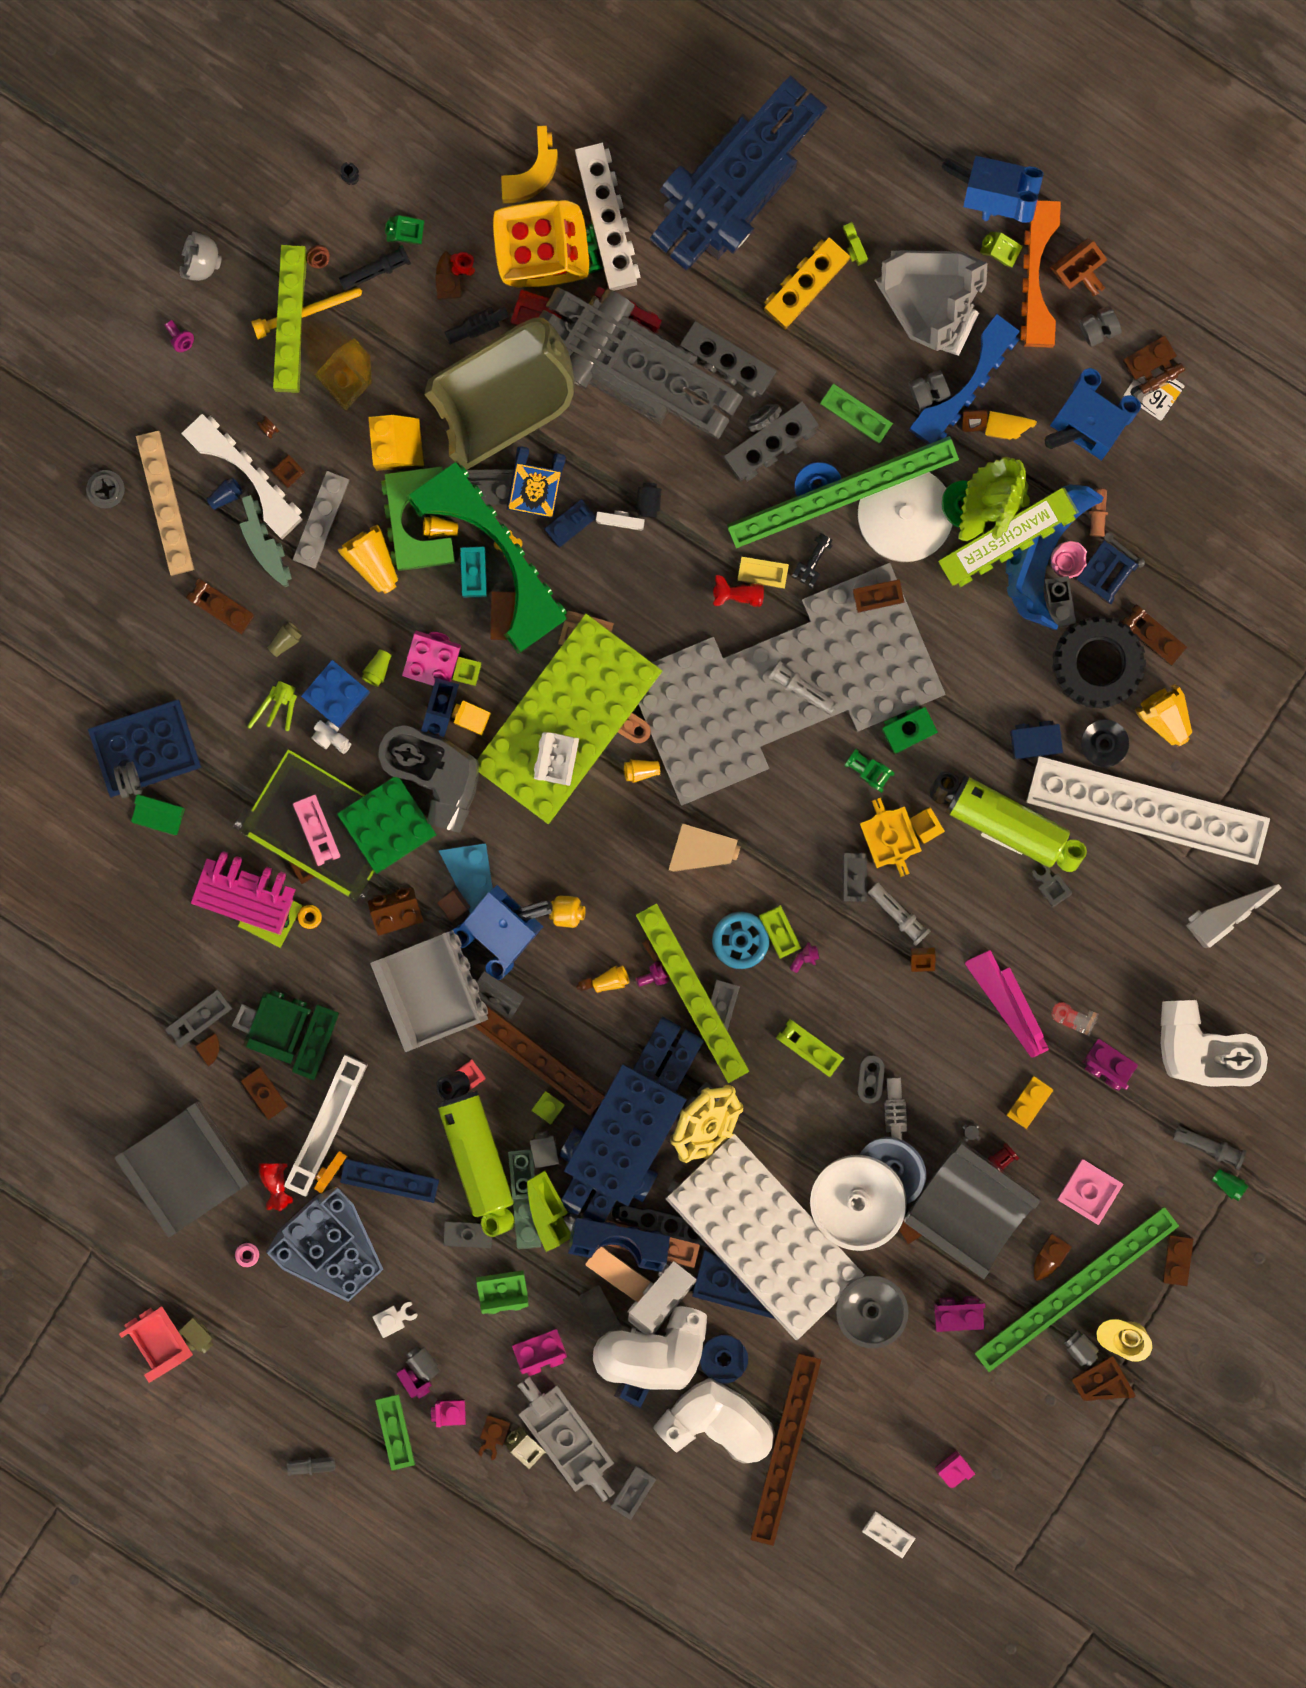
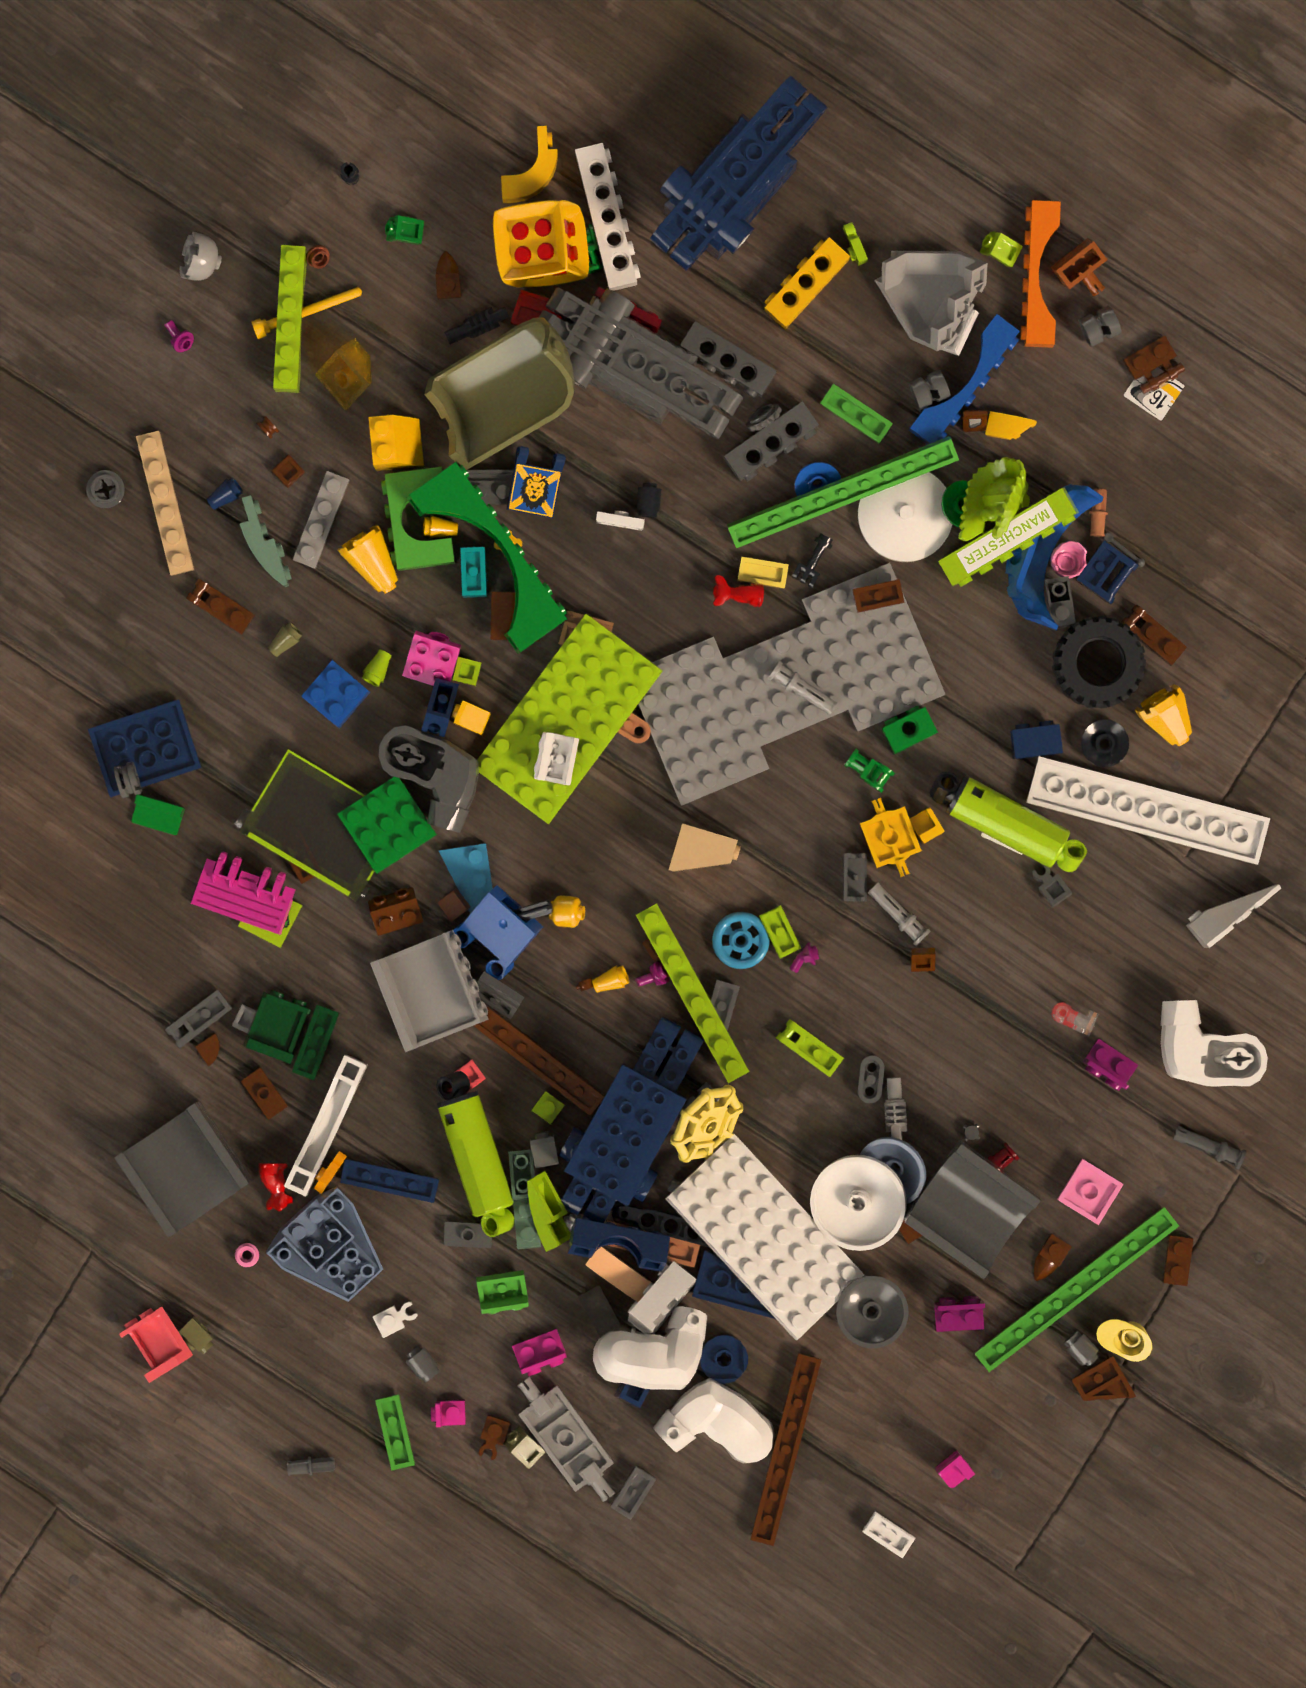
white arch [181,414,302,539] -> none
lime plant [247,681,297,731] -> none
bright pink plate [293,795,340,866] -> none
yellow plate [298,905,322,929] -> none
white plate [311,720,351,754] -> none
black pin [339,245,411,291] -> none
magenta bracket [396,1367,432,1399] -> none
red plate [450,252,475,276] -> none
dark blue plate [544,499,596,548] -> none
yellow cone [624,759,660,783] -> none
blue piece [942,156,1044,223] -> none
dark pink wedge [965,950,1049,1057] -> none
yellow plate [1006,1076,1053,1129] -> none
blue piece [1044,368,1141,461] -> none
green cone [1212,1169,1249,1201] -> none

